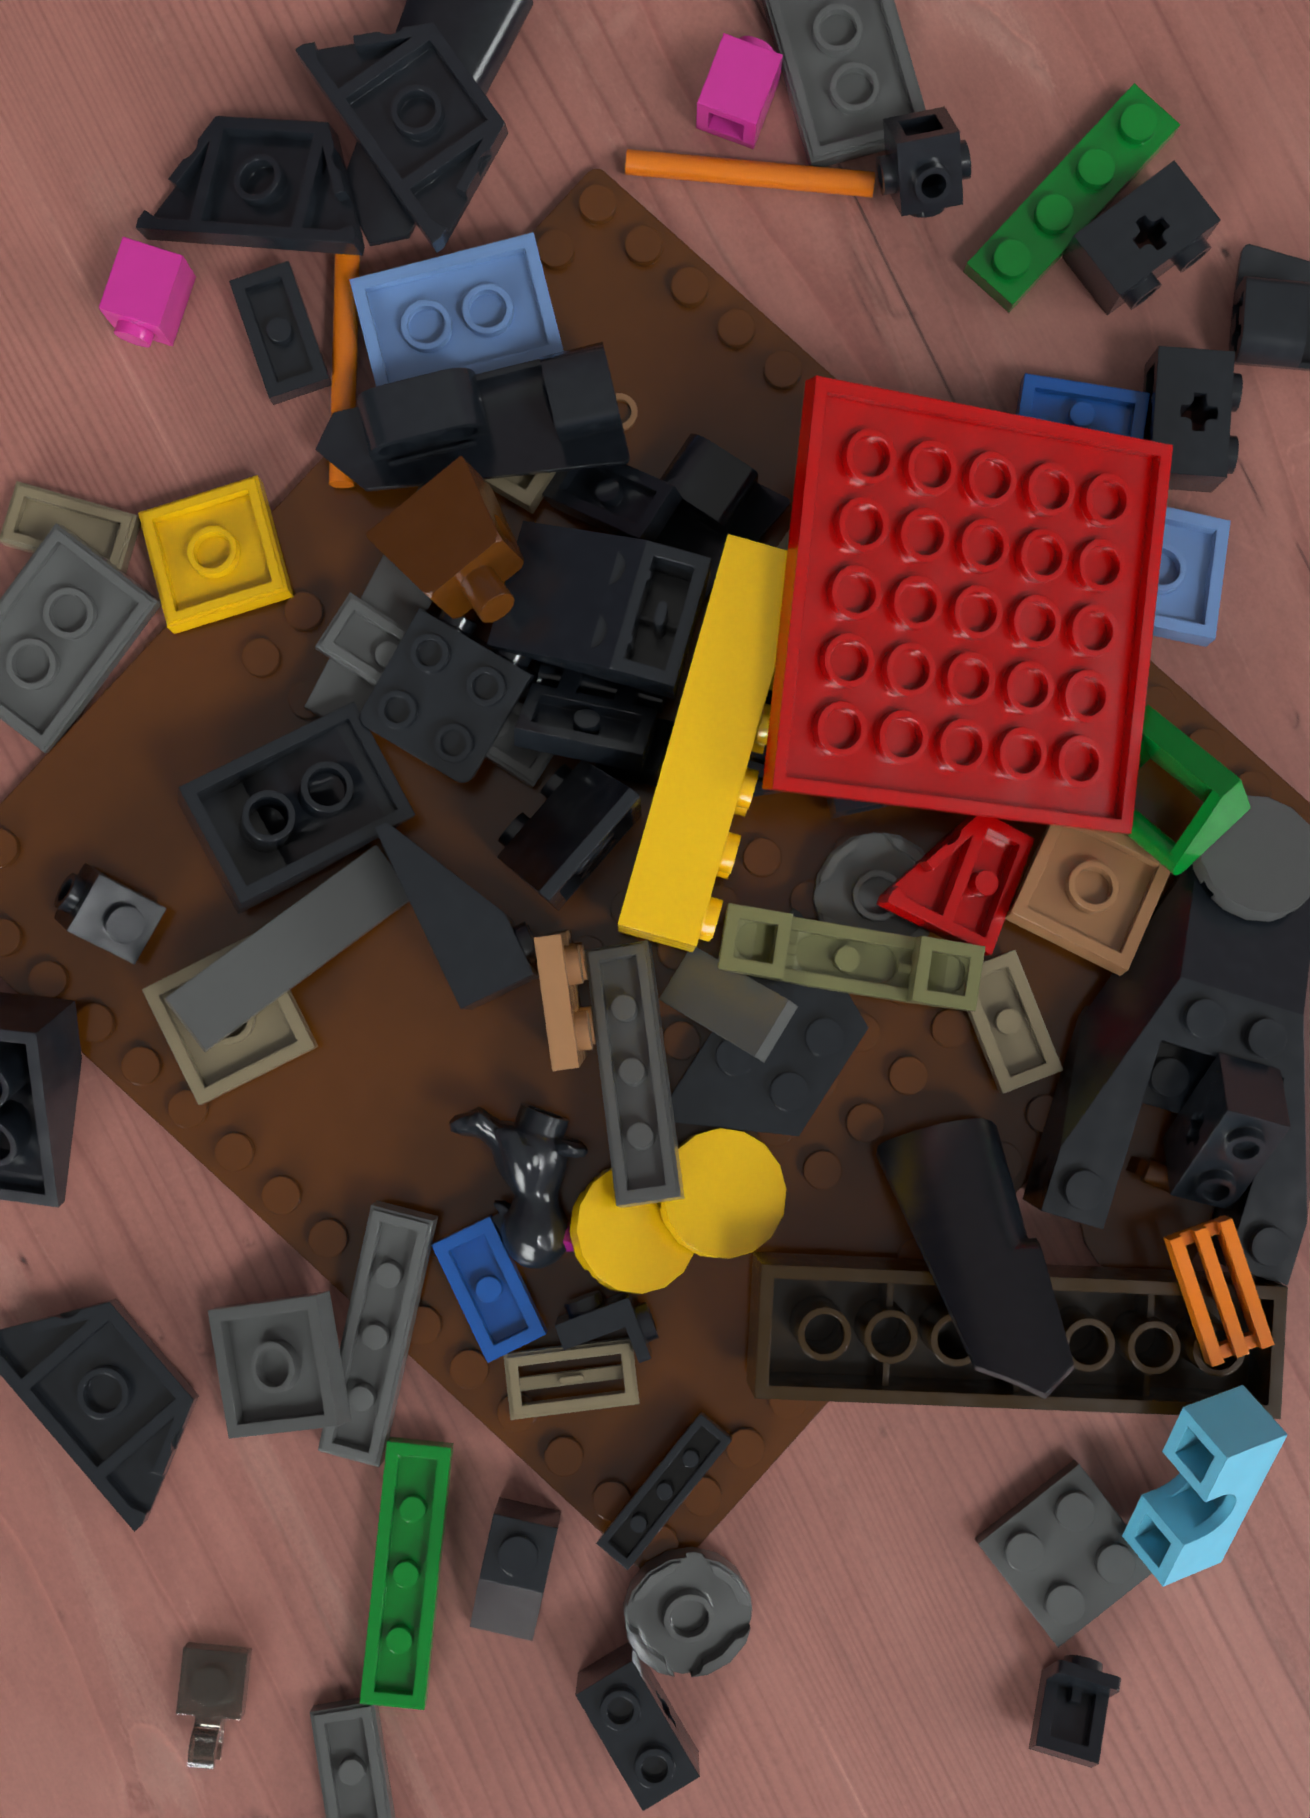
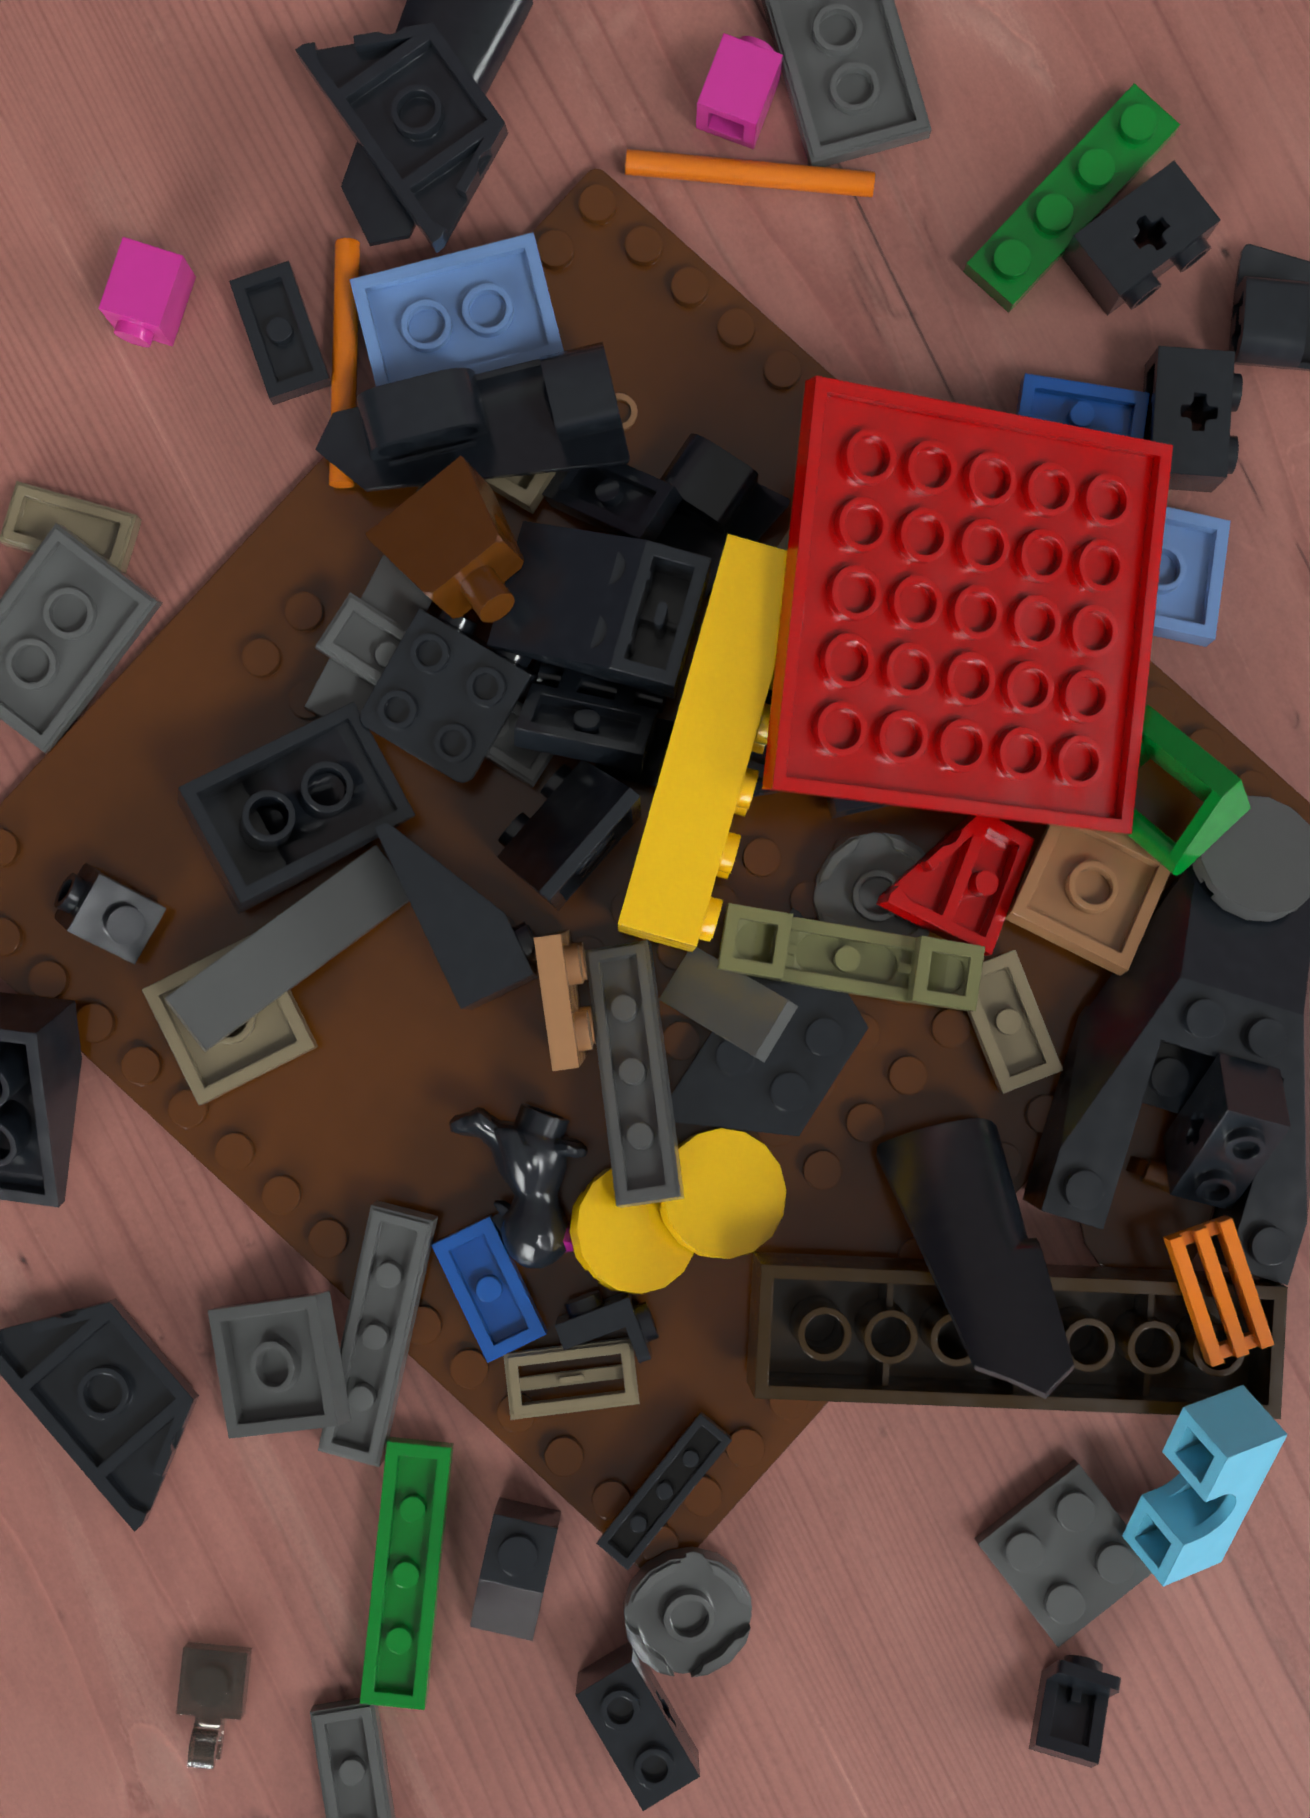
black wing [136,116,365,256] -> none
yellow tile [138,475,294,634] -> none
black brick [876,107,971,218] -> none

